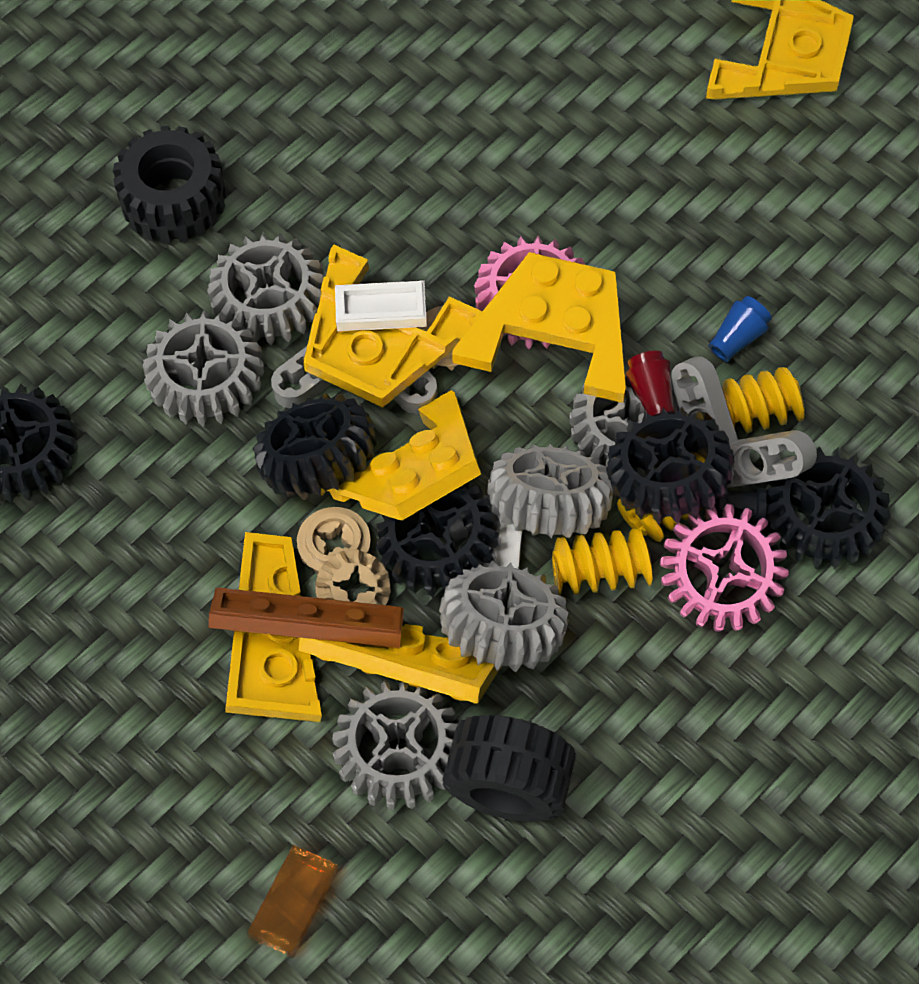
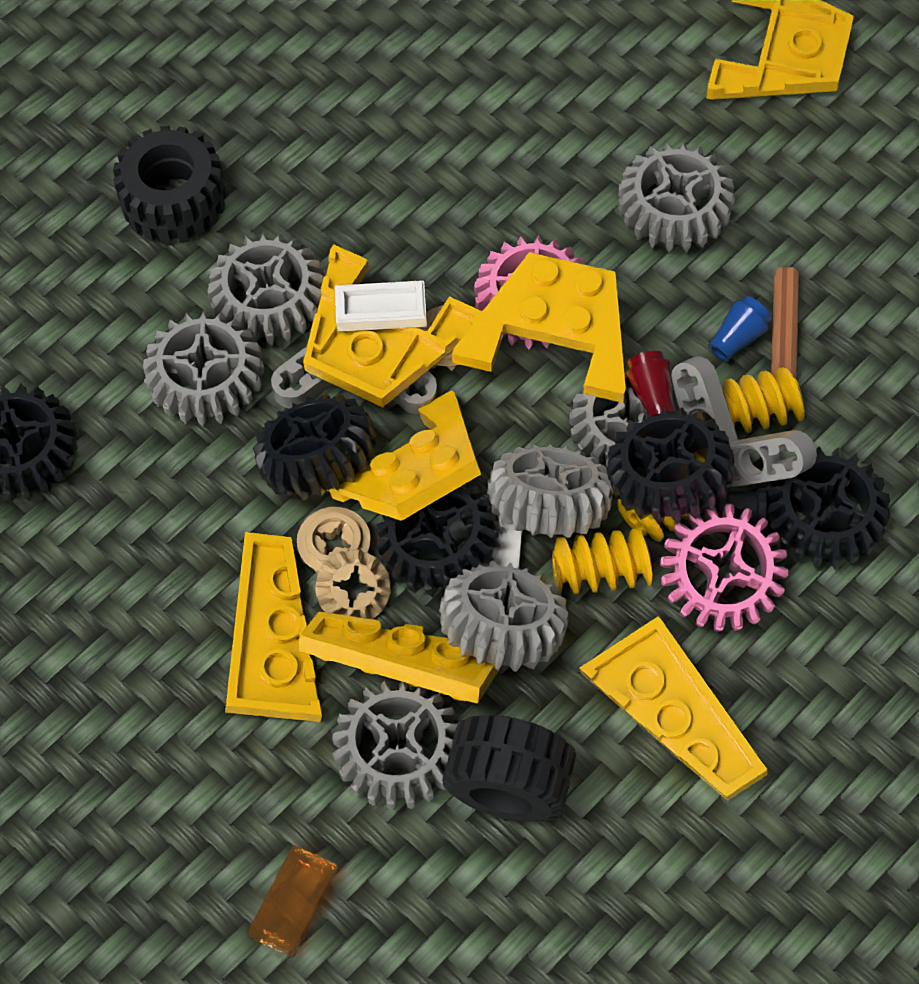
dark orange tile [208,587,404,648] -> none
none -> yellow wing [579,616,768,801]
none -> light grey gear [618,142,735,253]
none -> nougat axle [771,266,799,378]

